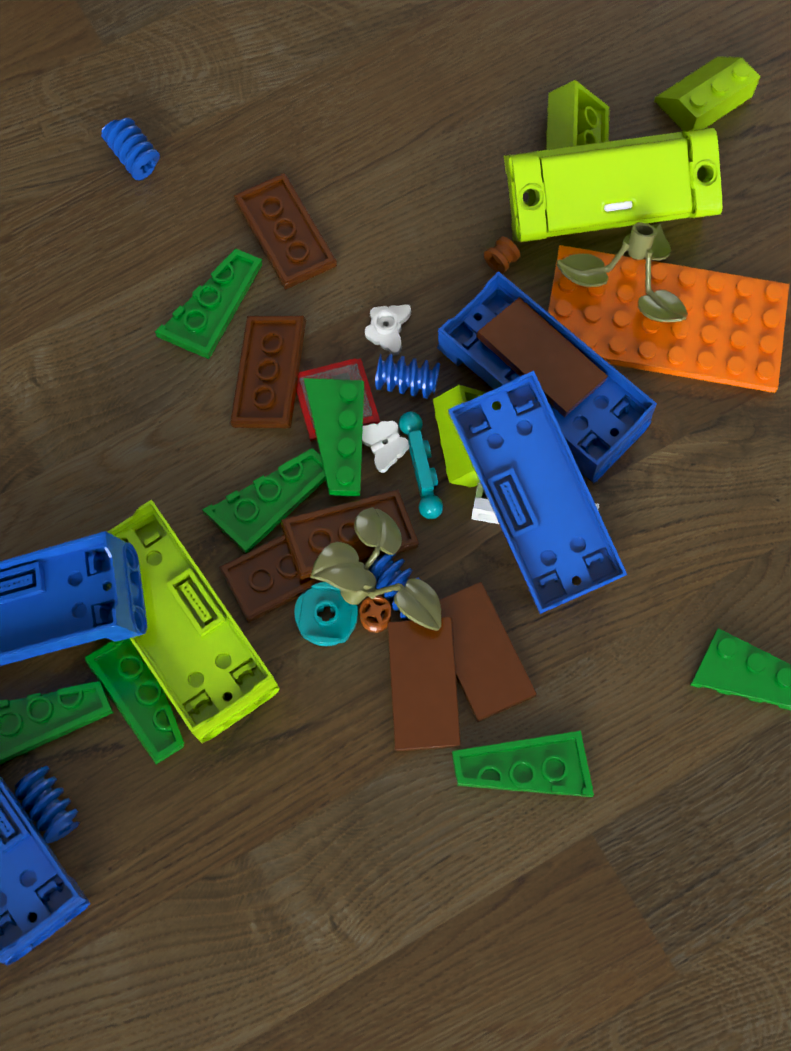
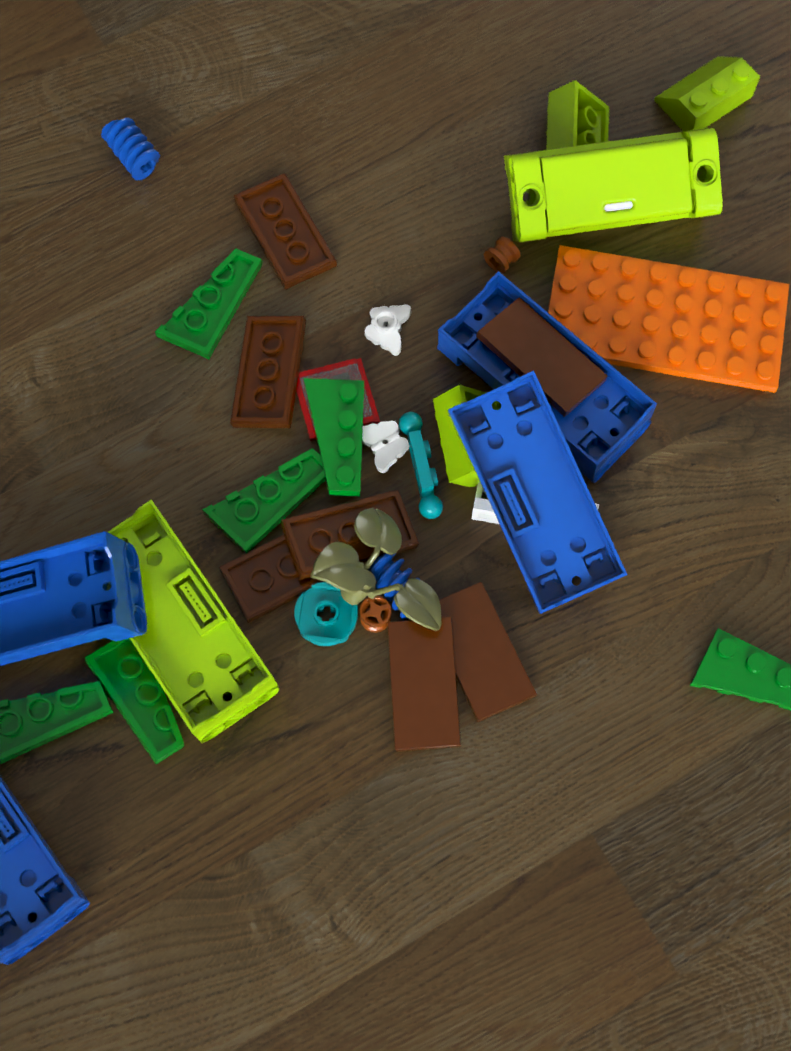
blue piece [14,766,80,843] -> none
blue piece [375,354,440,399] -> none
green wing [452,731,594,797] -> none
olive plant [557,223,688,322] -> none

